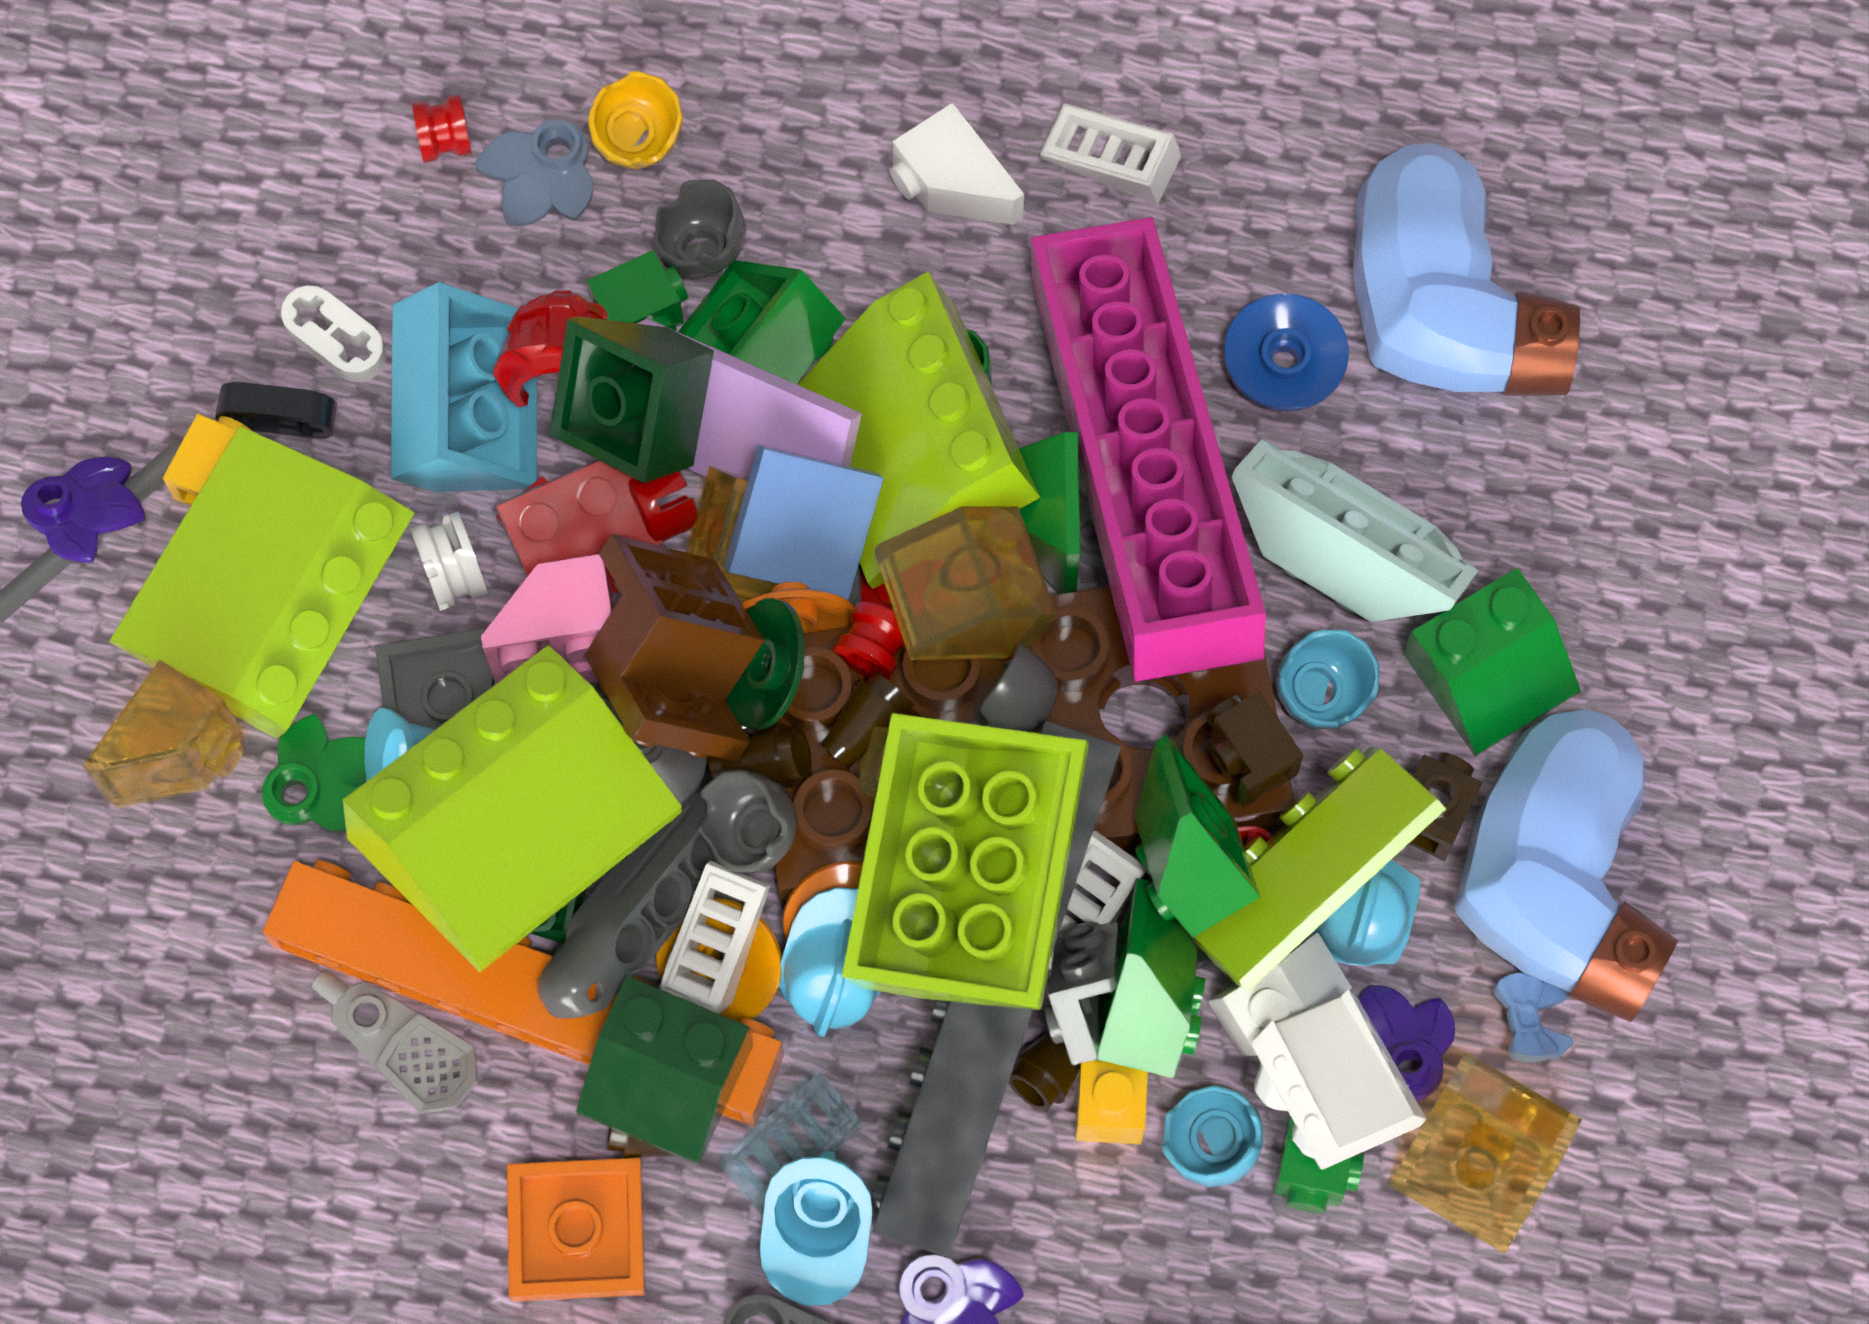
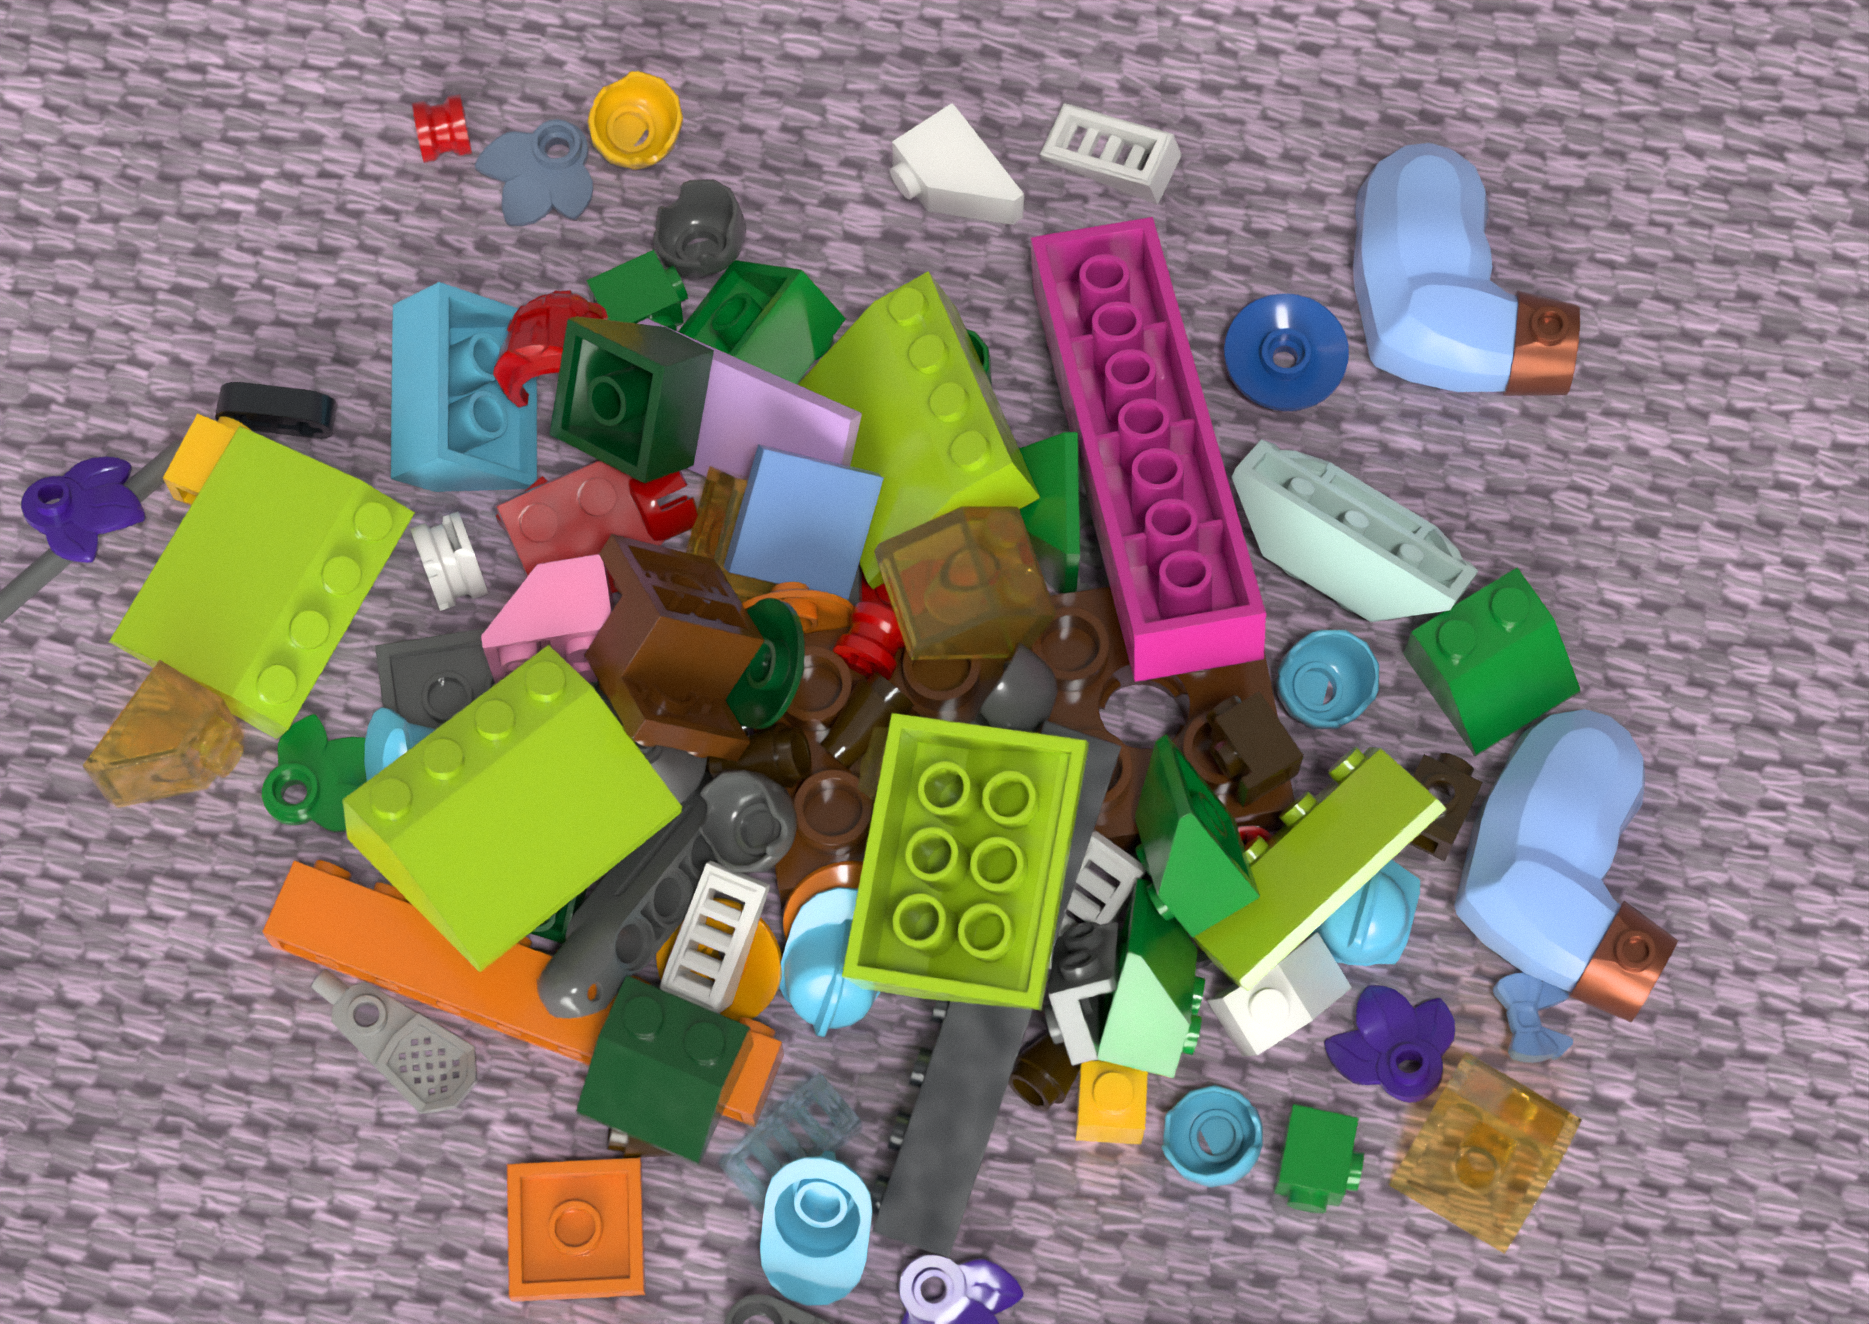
white beam [281,285,386,383] -> none
white slope [1251,989,1426,1170] -> none

